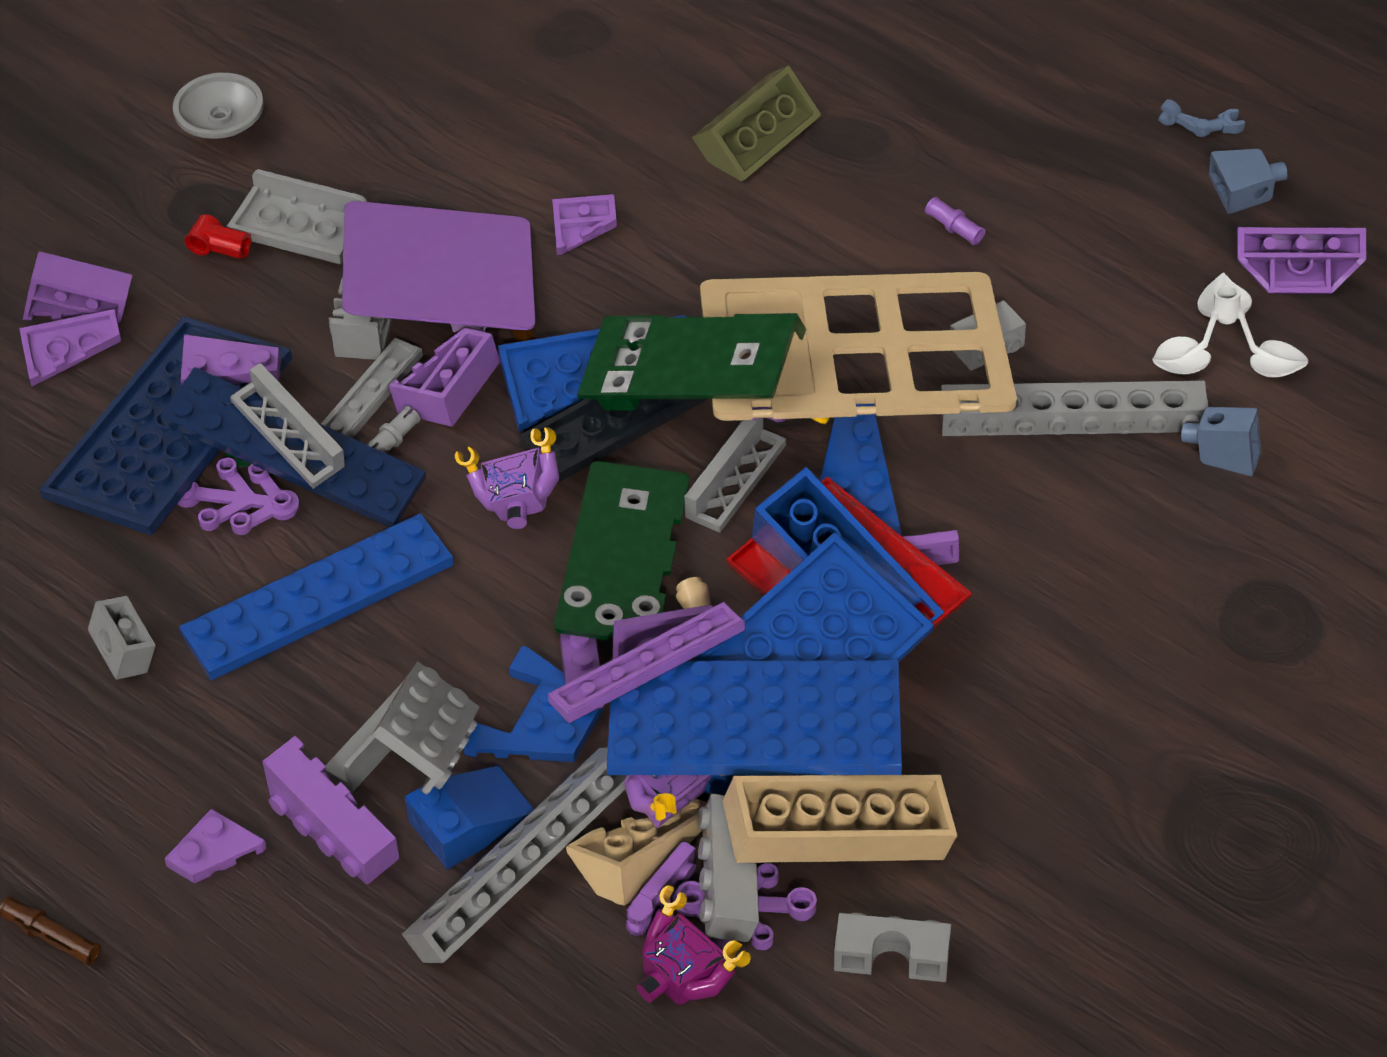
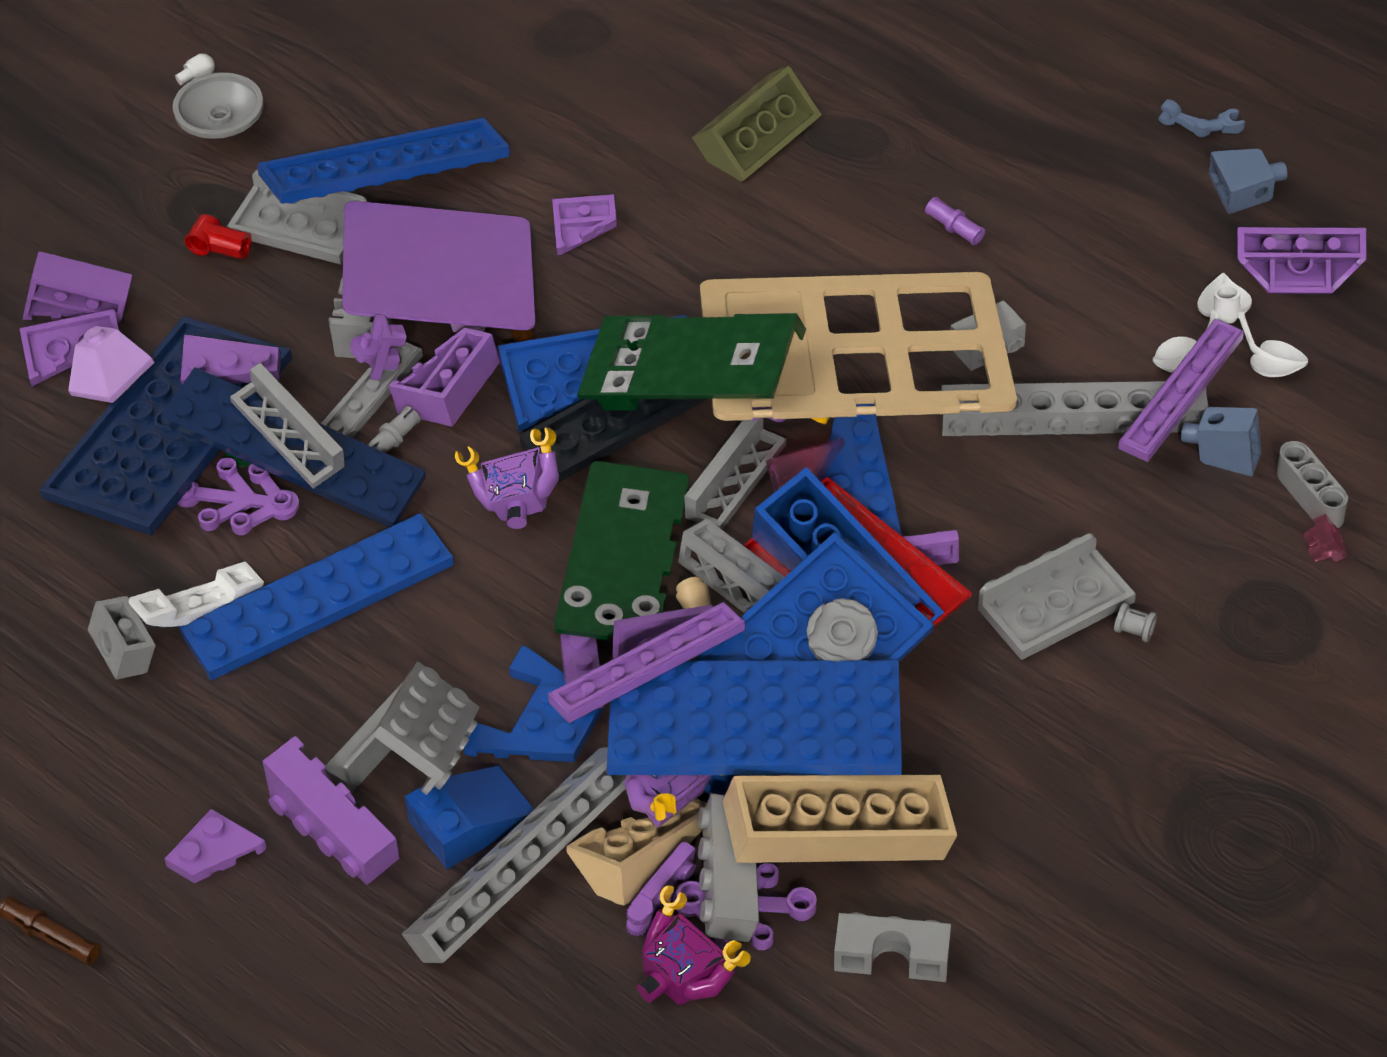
none -> lavender slope [68,326,155,403]
none -> white slope [128,561,264,627]
none -> white cylinder [175,54,215,85]
none -> blue plate [258,118,509,204]
none -> medium lavender hips [350,315,406,380]
none -> light grey fence [678,519,784,613]
none -> clear pink slope [766,438,845,493]
none -> light grey tile [807,598,878,662]
none -> light grey bracket [978,533,1136,660]
none -> light grey bush [1114,603,1158,642]
none -> medium lavender tile [1118,318,1244,462]
none -> light grey beam [1276,441,1348,530]
none -> clear pink tile [1303,514,1348,562]

